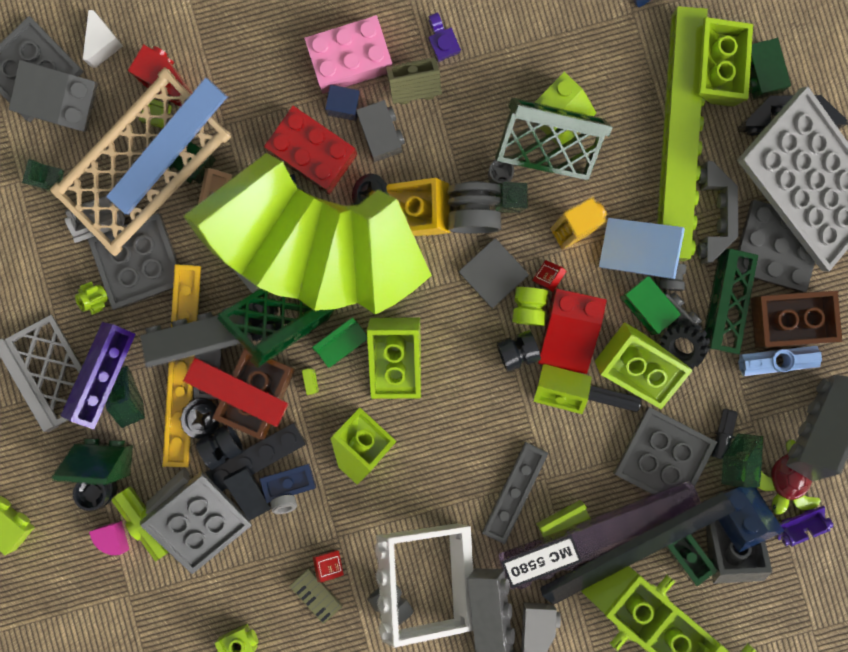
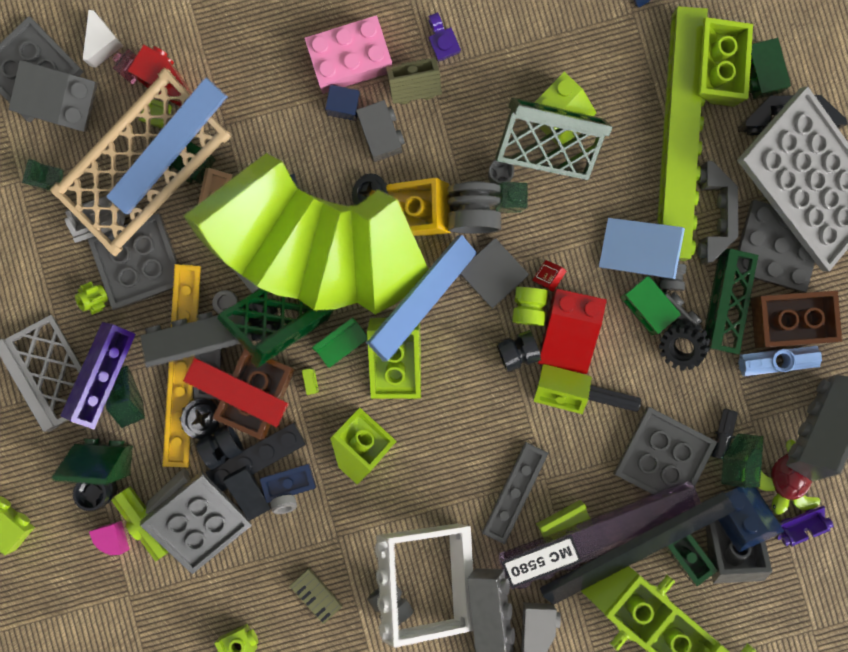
red brick [264,106,358,195] -> none
red tile [313,550,344,583] -> none
yellow brick [550,198,606,250] -> none
lime slope [594,322,693,409] -> none
none -> clear pink tile [112,49,137,85]
none -> light grey tile [212,290,239,314]
none -> medium blue tile [366,235,477,361]

